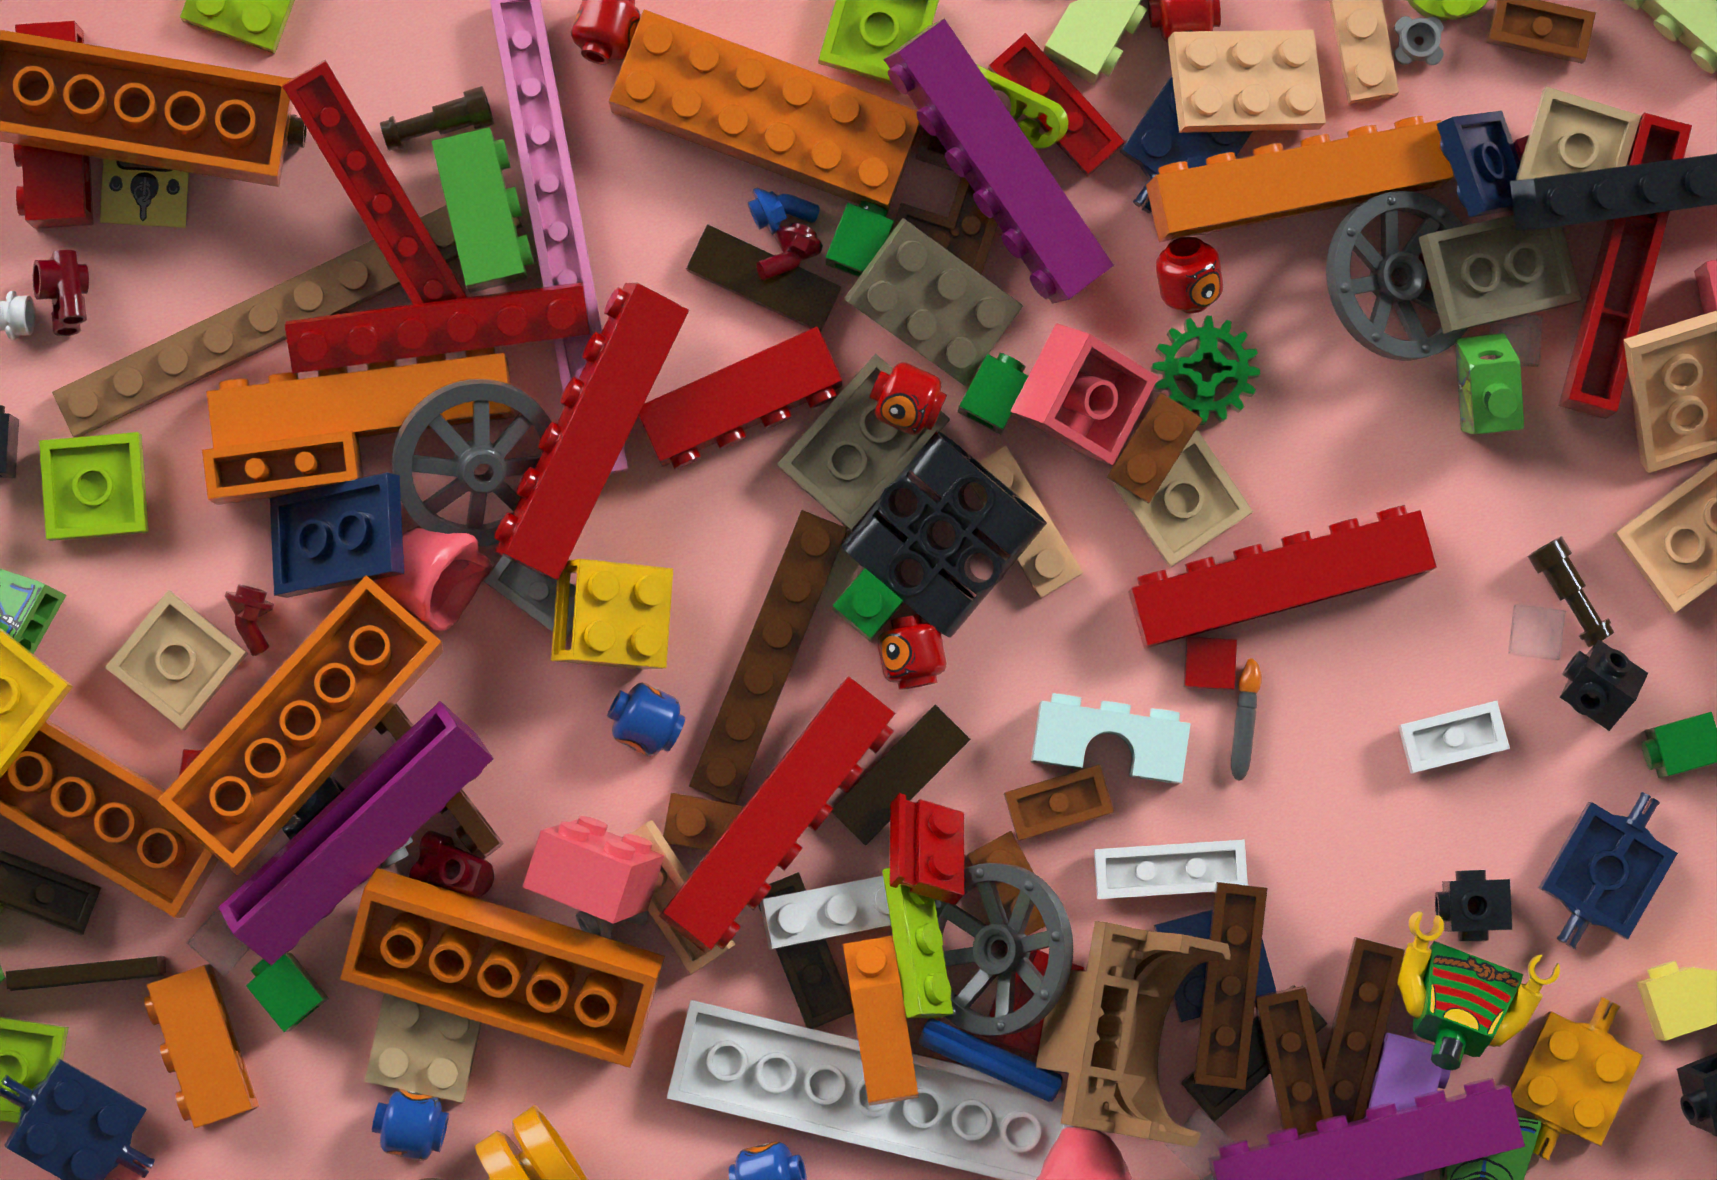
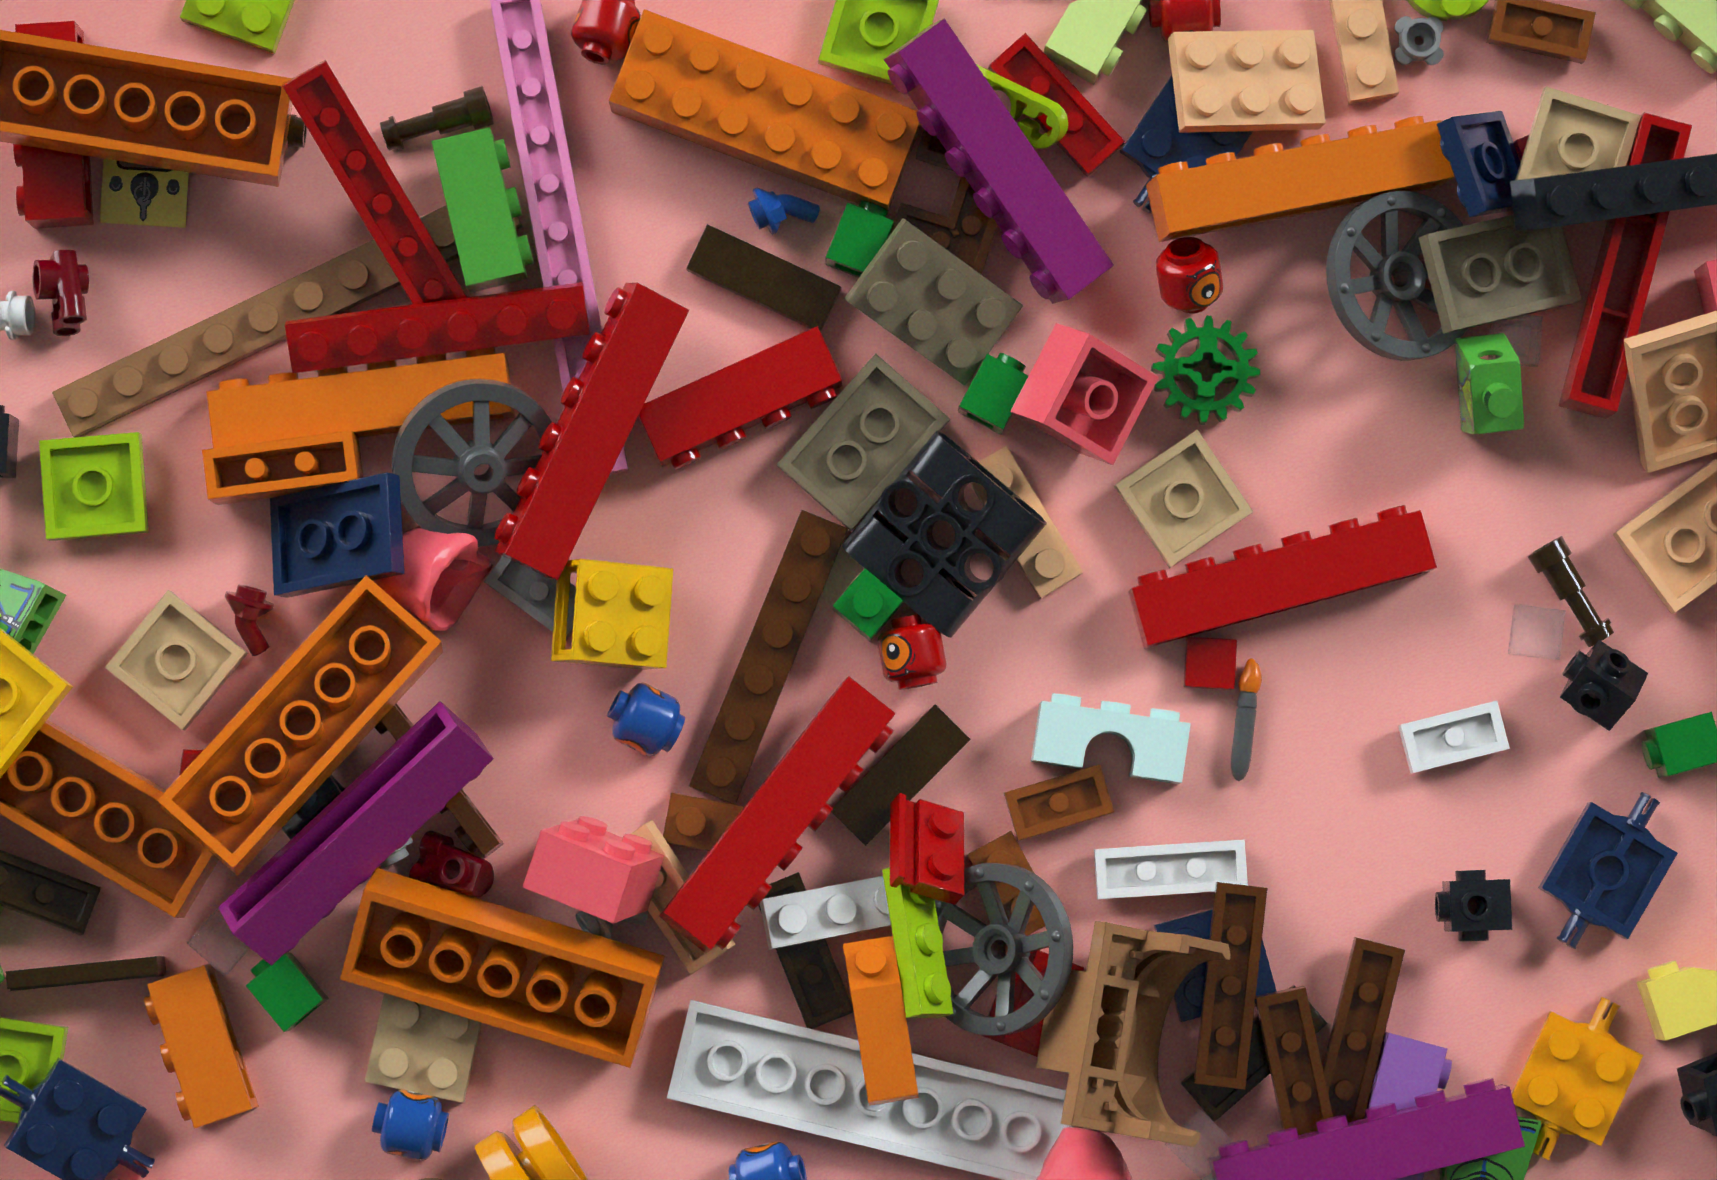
dark red plate [756,223,823,280] -> none
red head [869,362,947,436] -> none
blue axle [919,1018,1063,1102] -> none
dark orange plate [1107,392,1202,504] -> none
torso [1398,911,1560,1070] -> none

